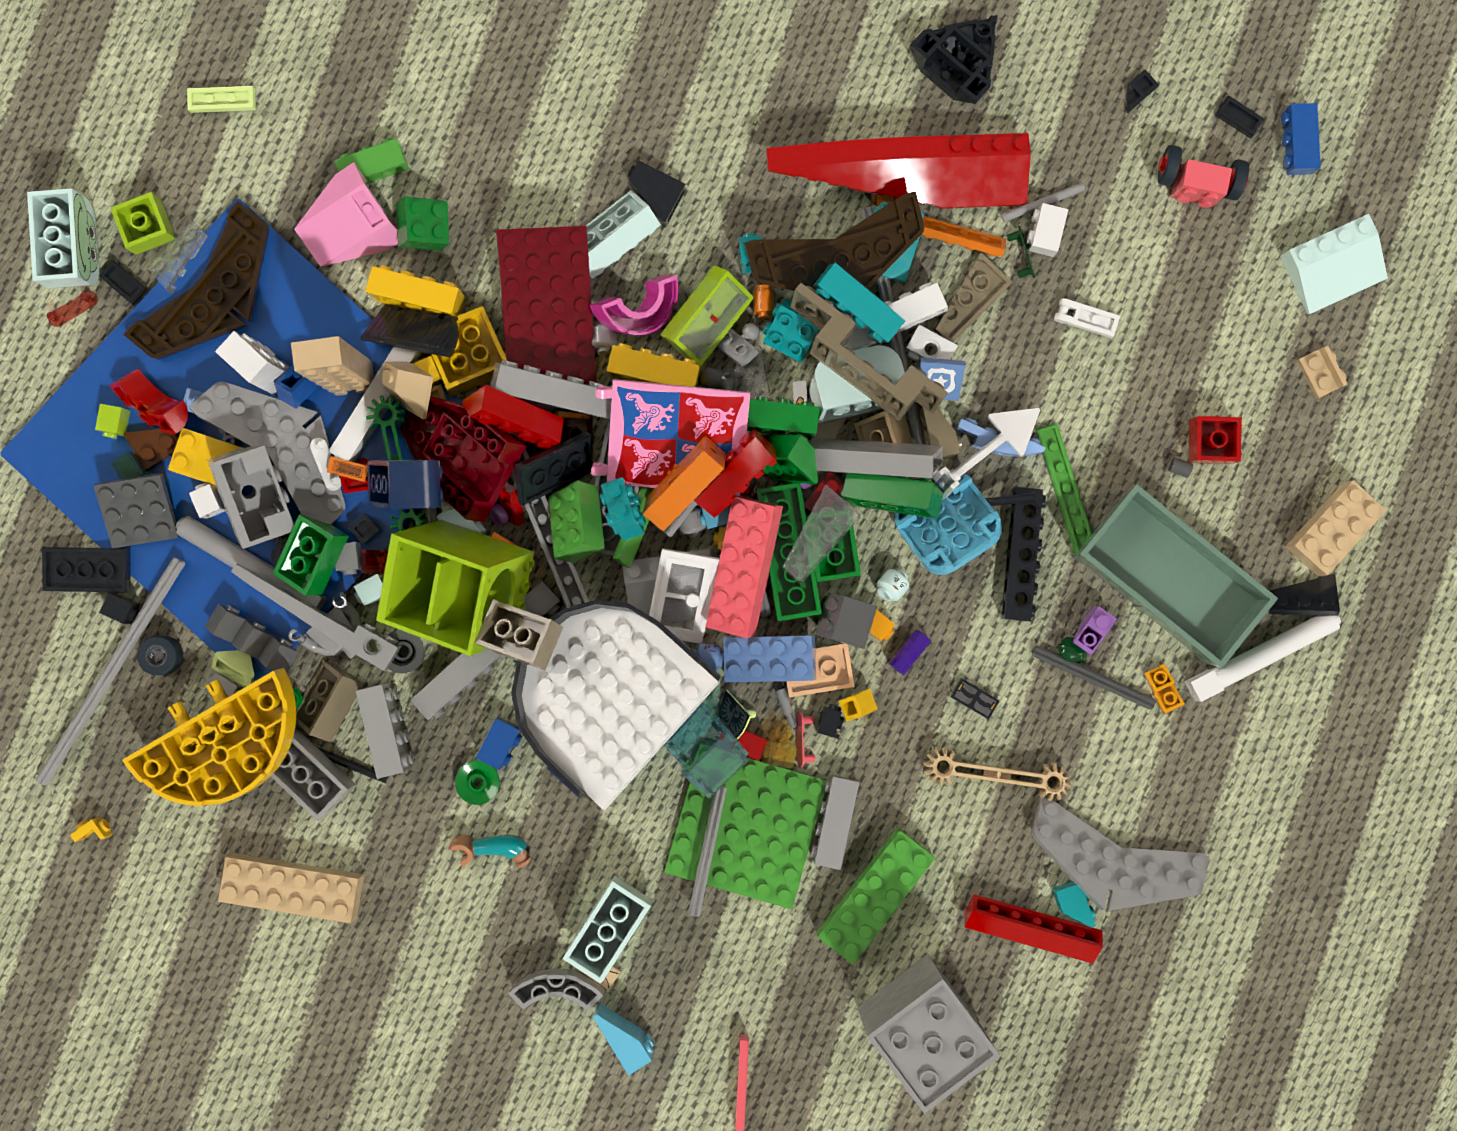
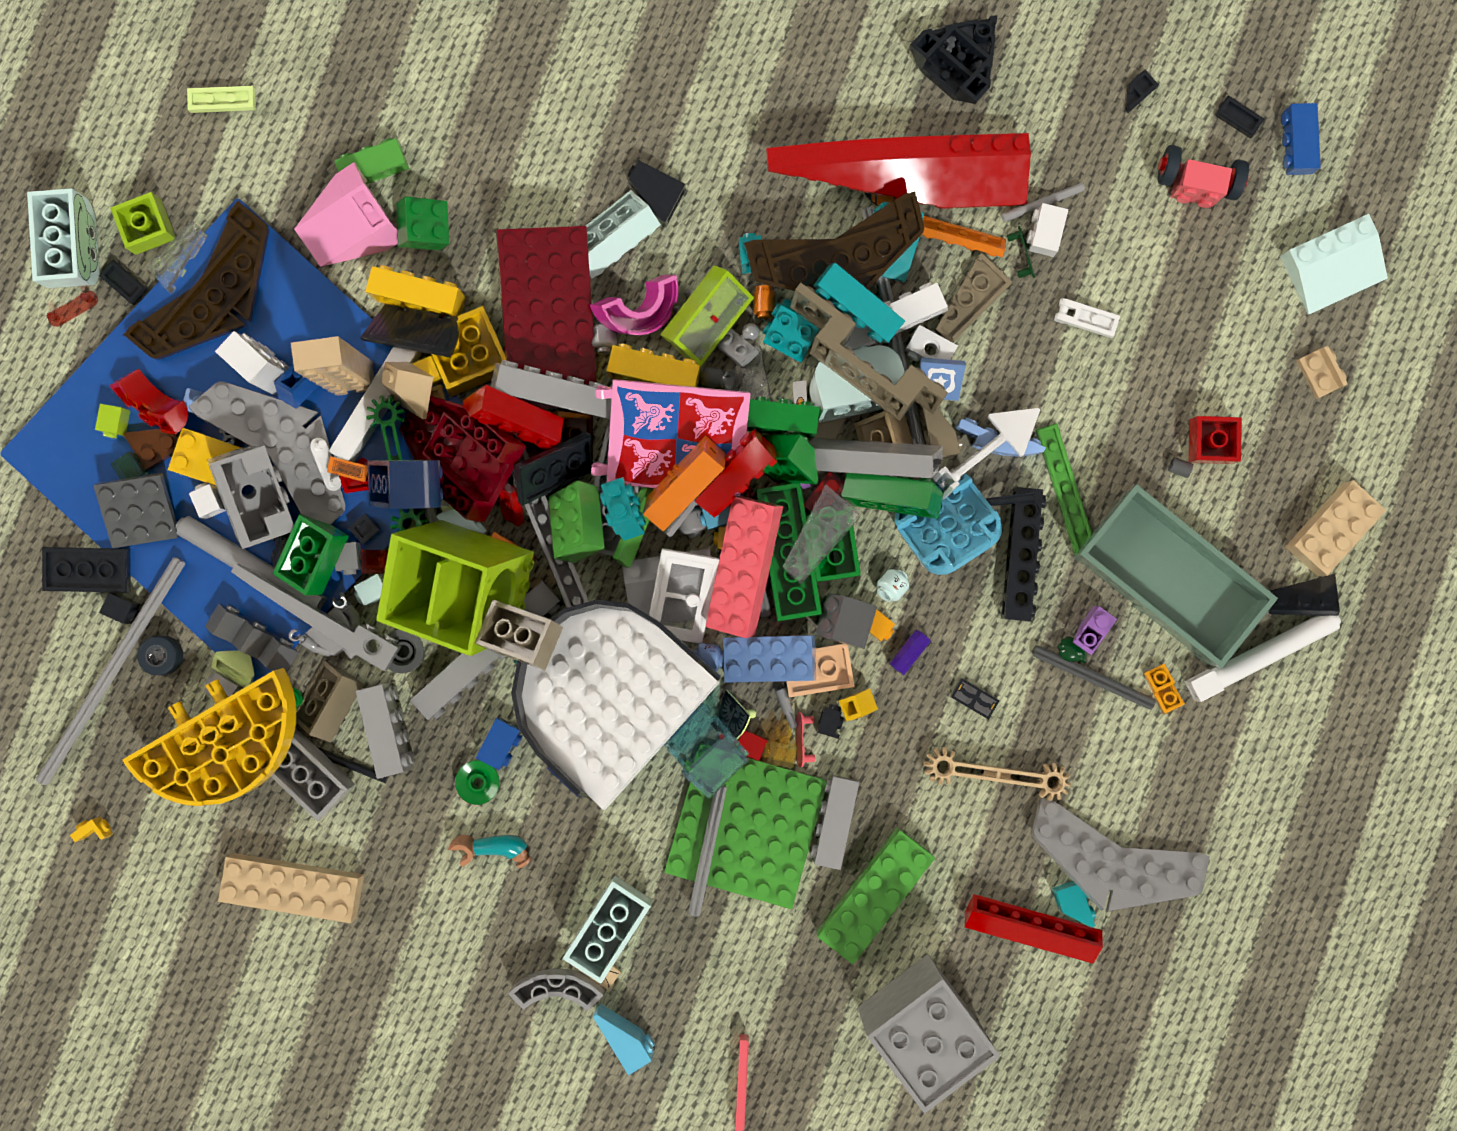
medium lavender tile [489,503,509,526] -> none

